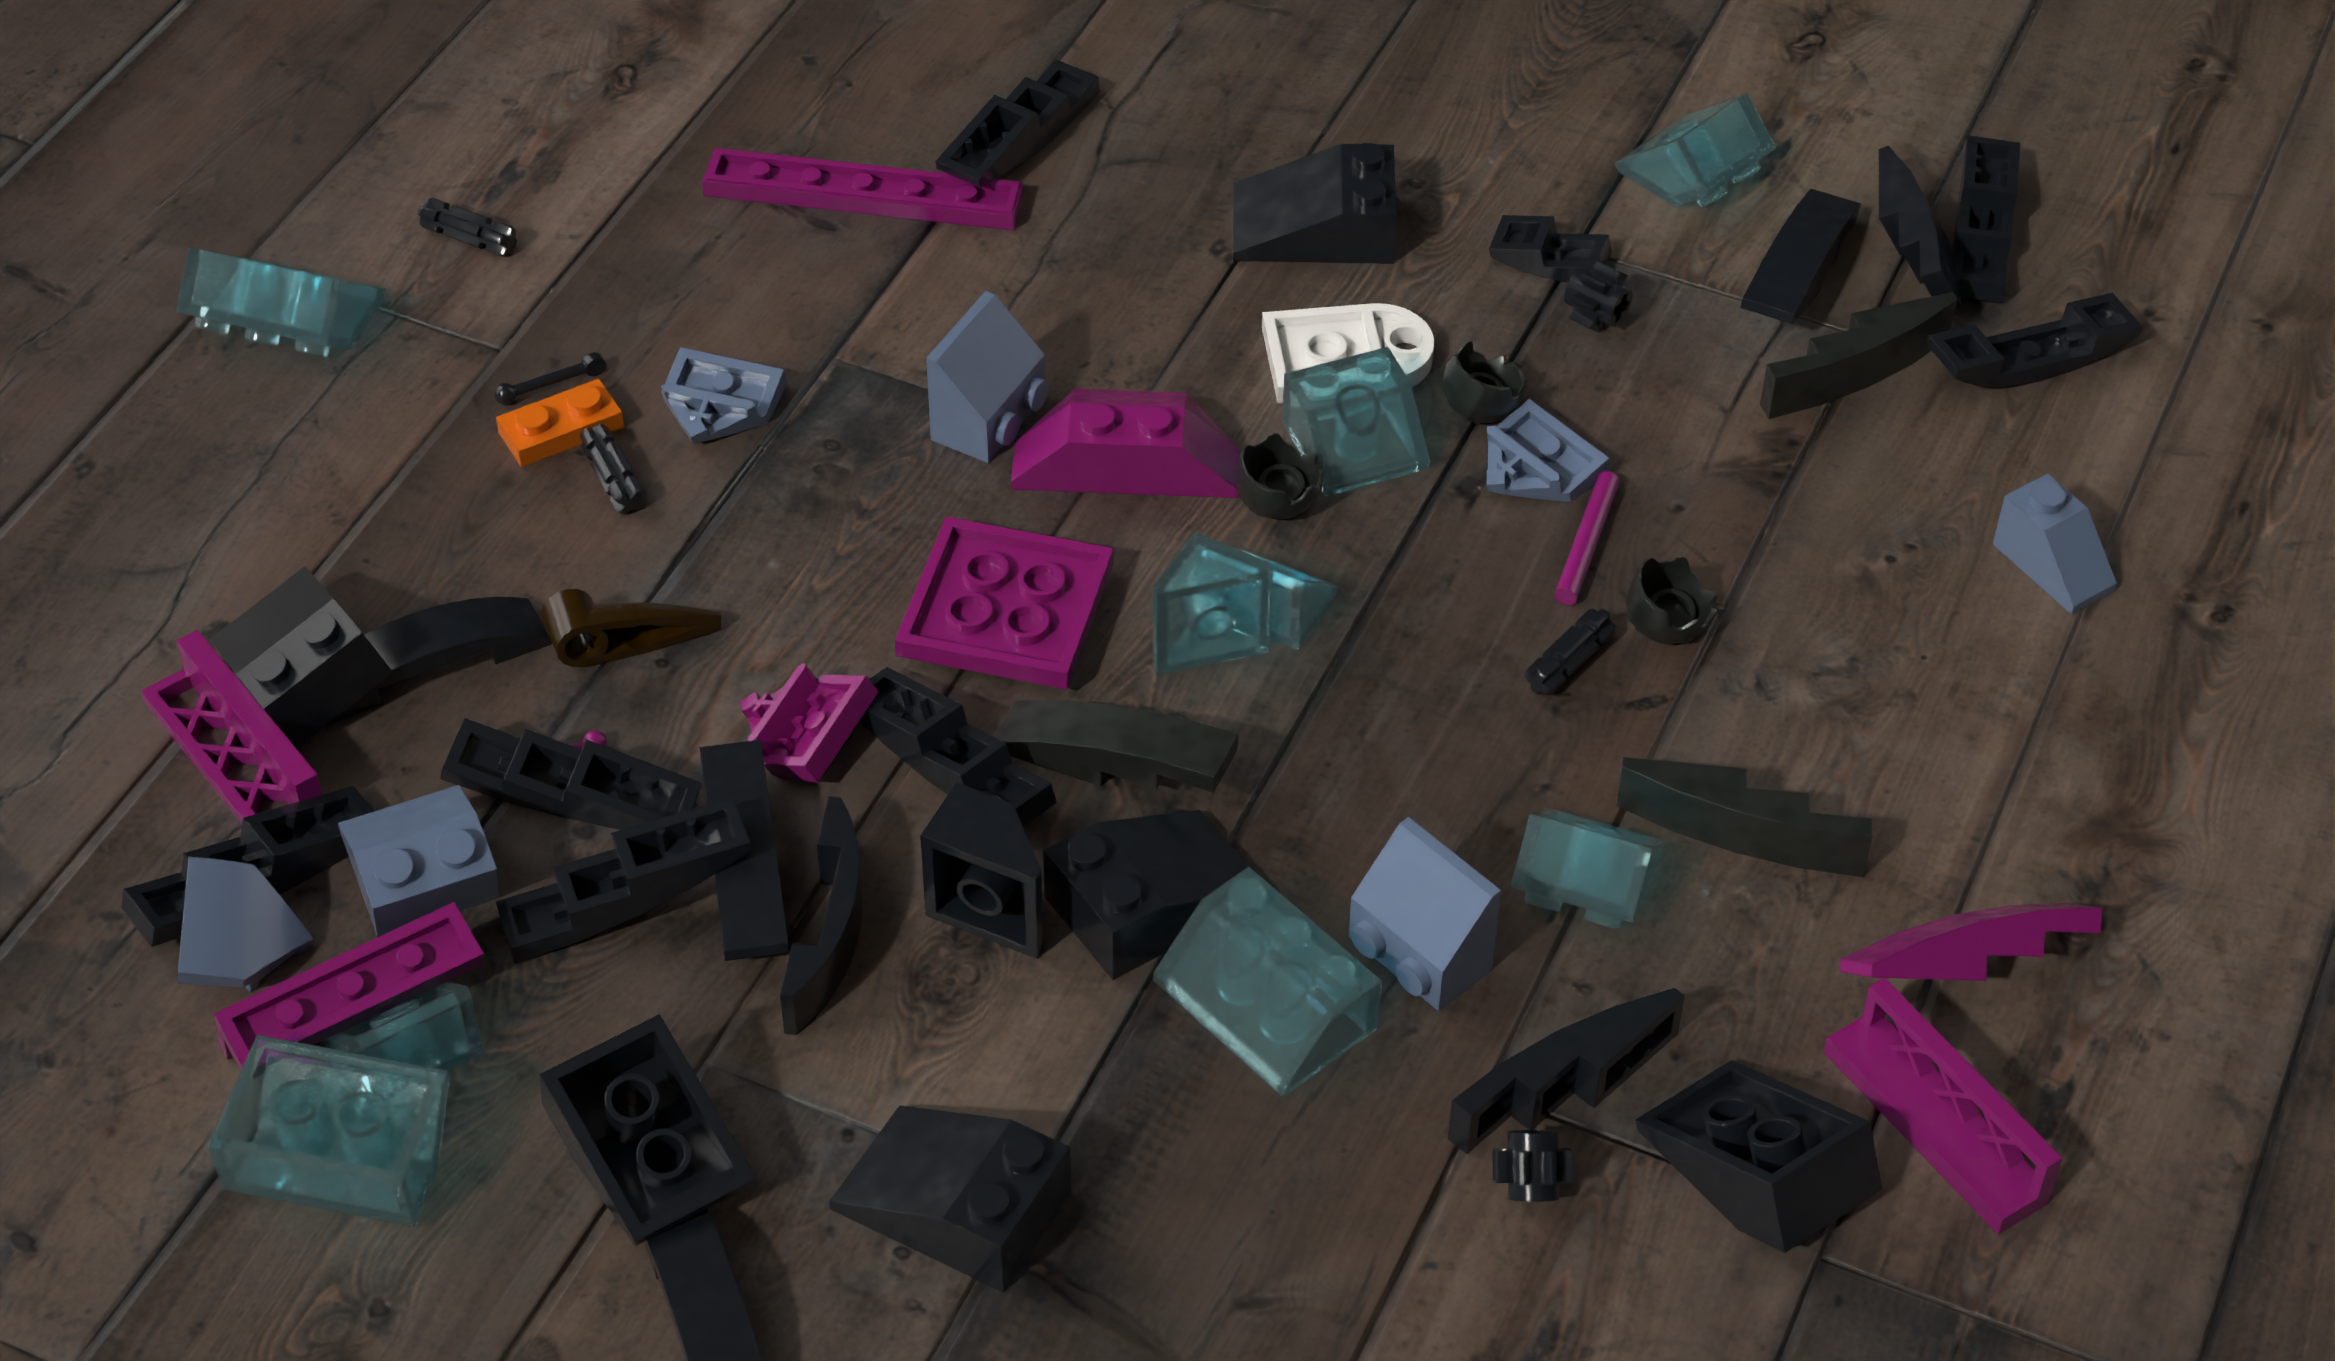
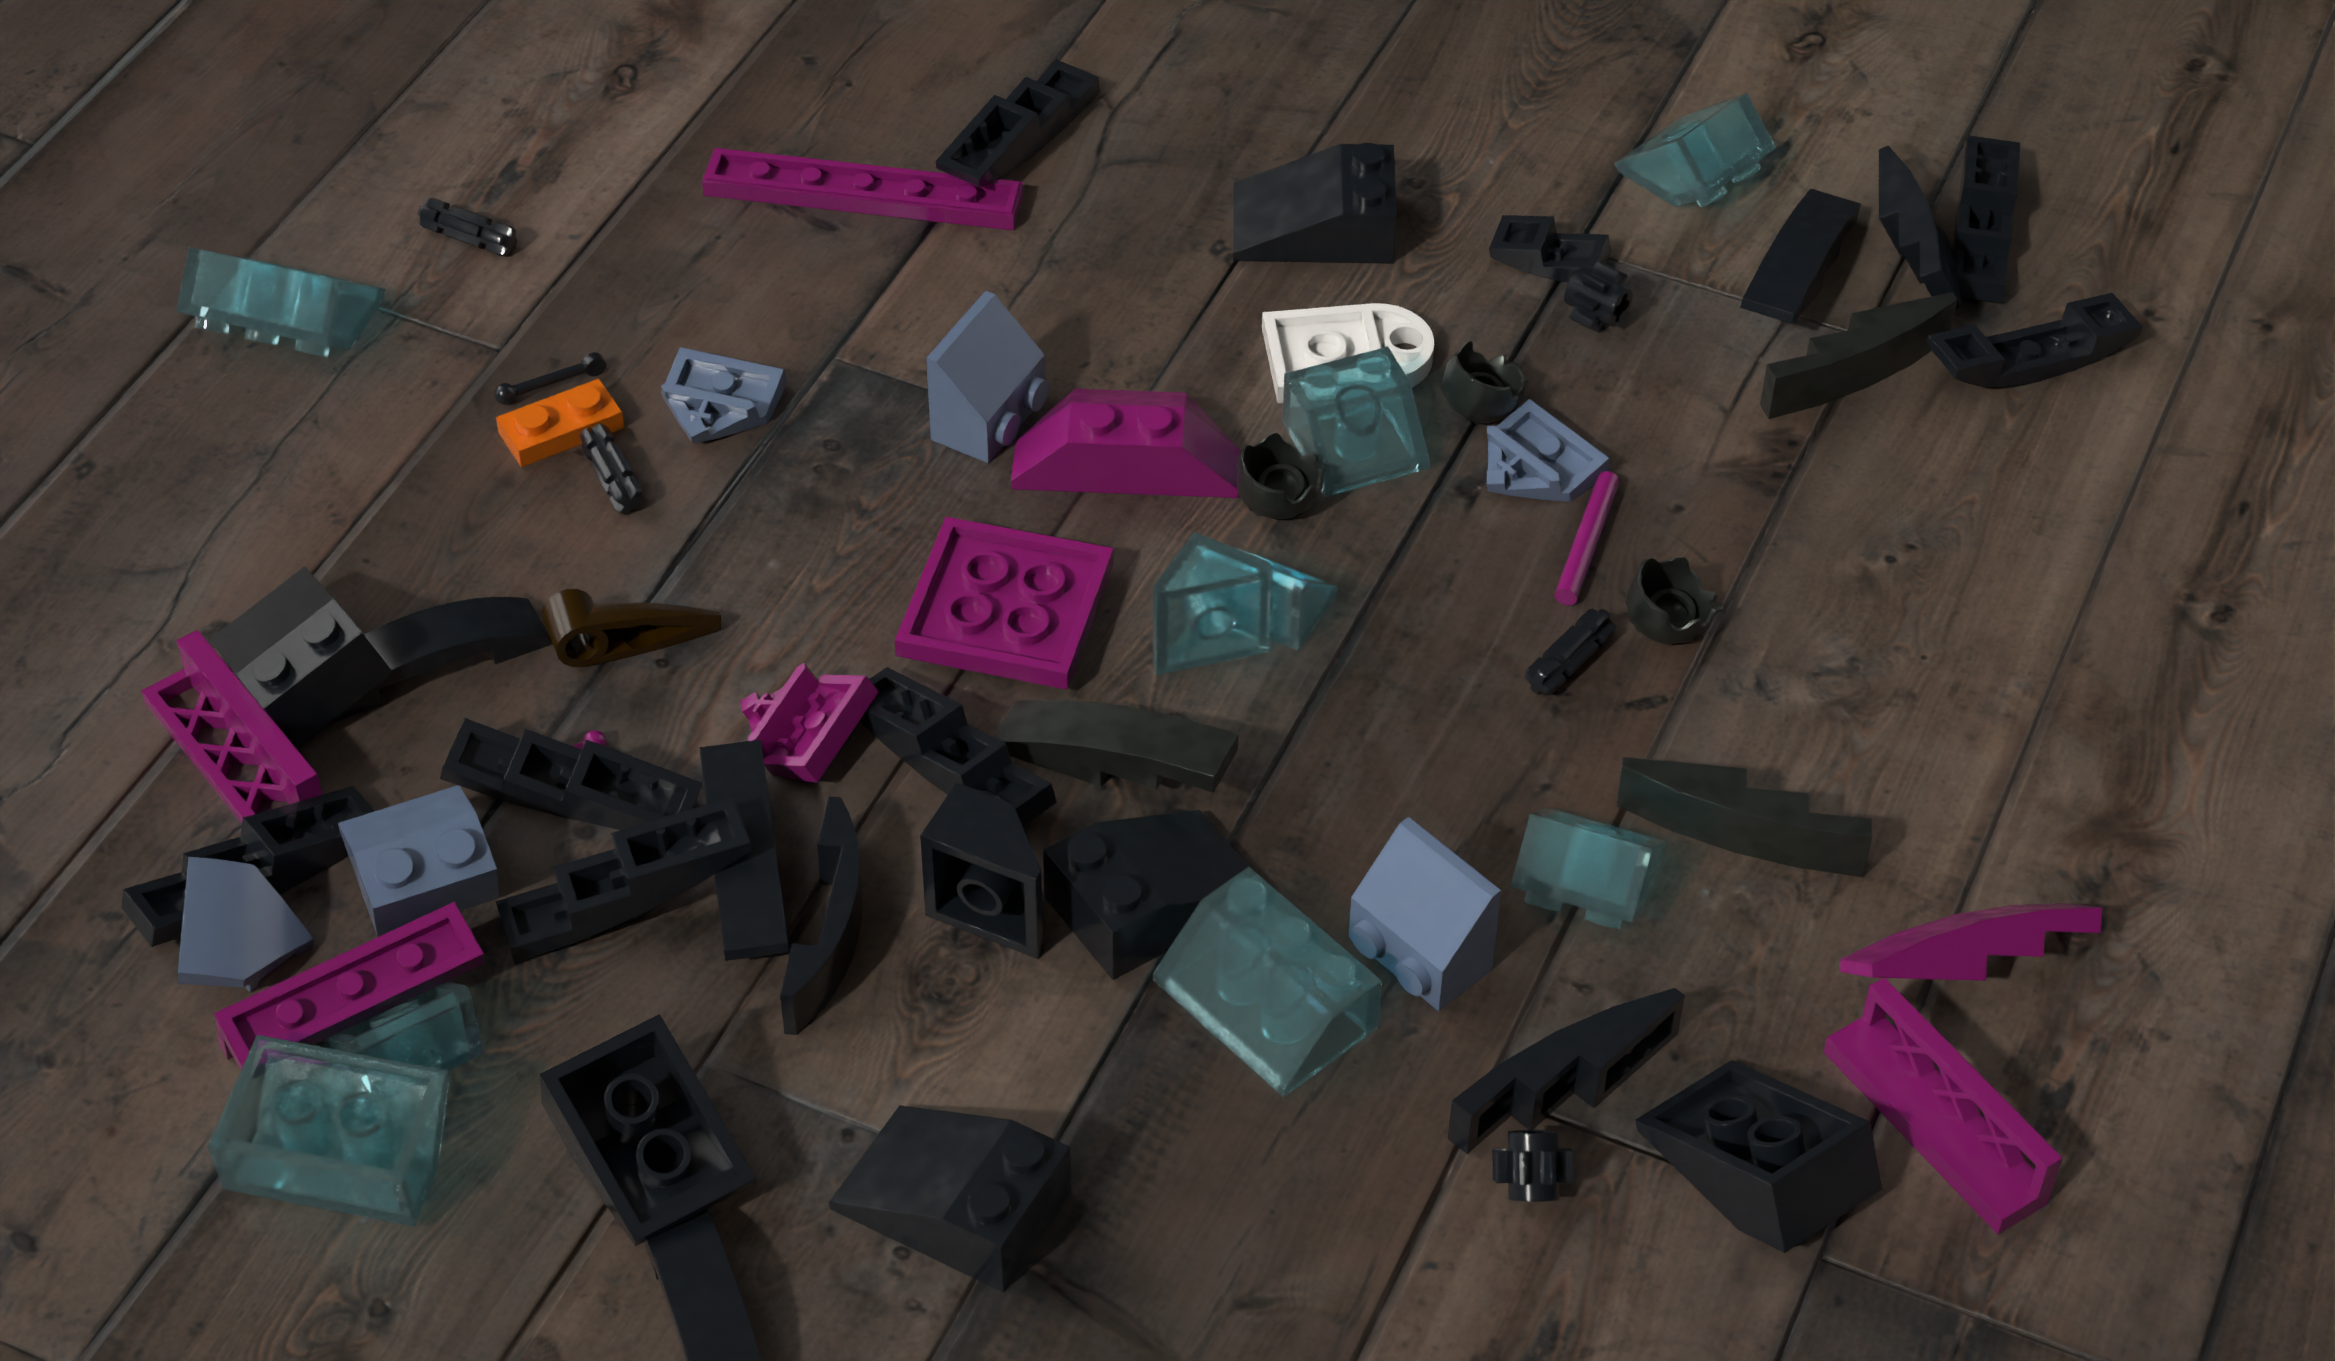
sand blue slope [1993,473,2117,615] -> none

